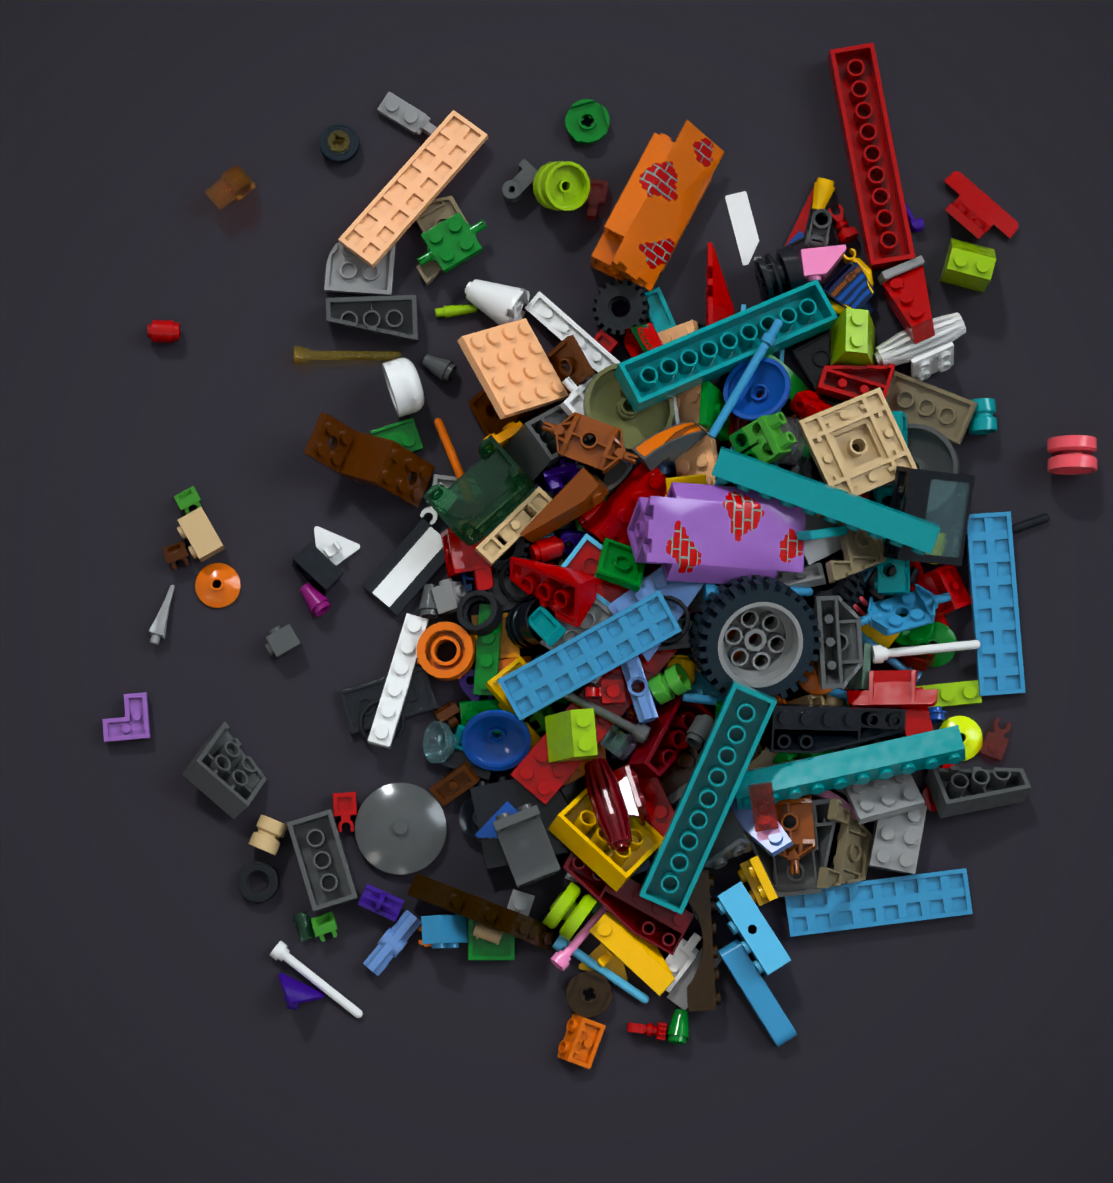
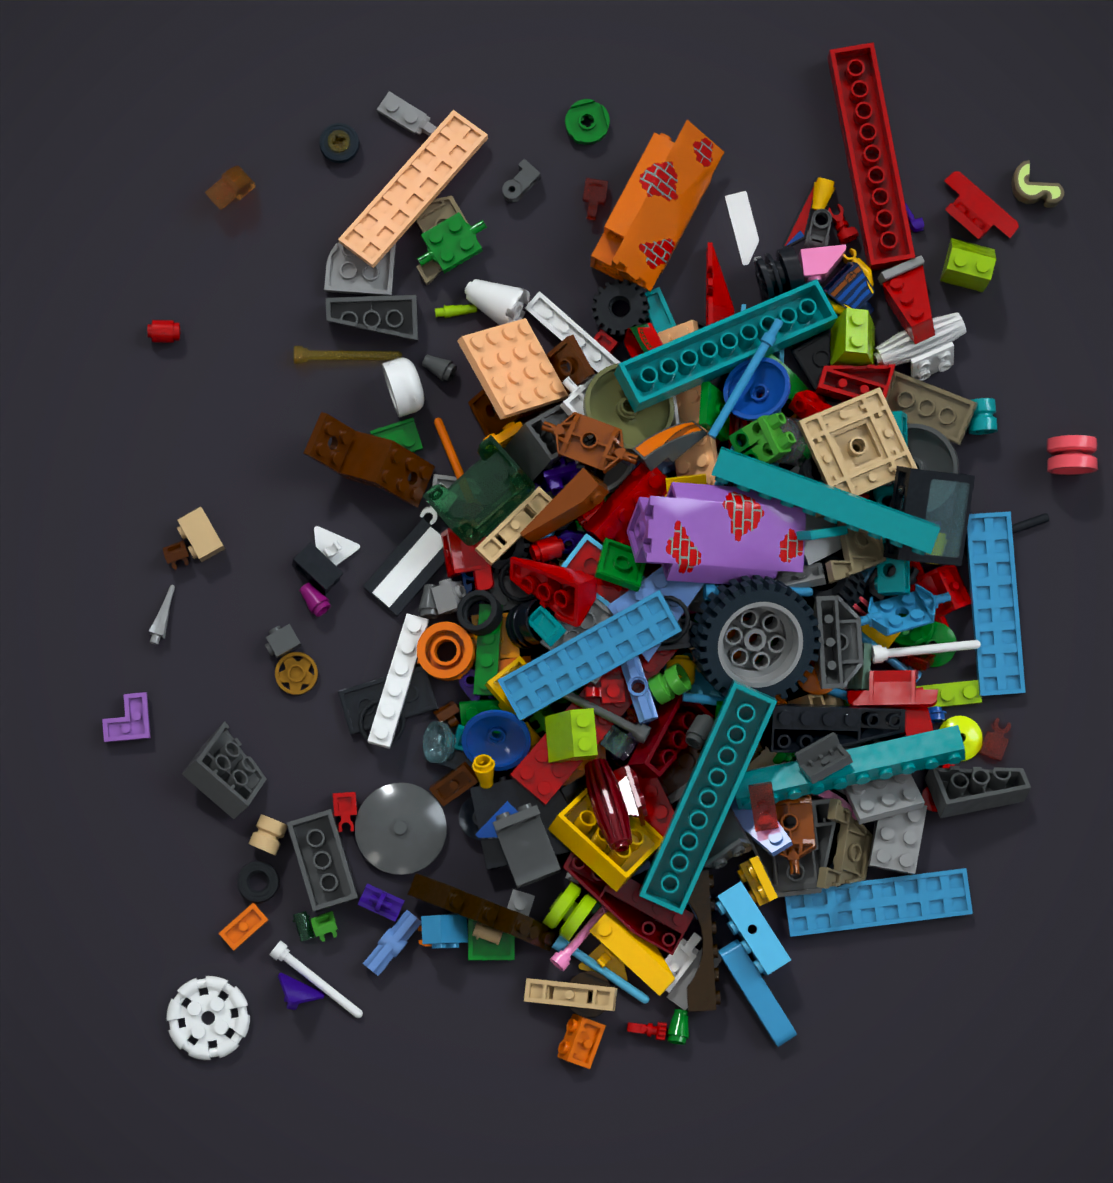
bright green tile [174,486,201,514] -> none
orange dish [195,563,241,608] -> none
lime wheel [533,161,590,211] -> none
none -> white plate [166,976,250,1060]
none -> orange plate [218,903,269,951]
none -> pearl gold wheel [275,652,318,695]
none -> yellow cone [472,754,495,789]
none -> tan hinge [524,978,617,1011]
none -> dark grey bracket [795,732,853,784]
none -> dark tan animal [1011,160,1064,208]

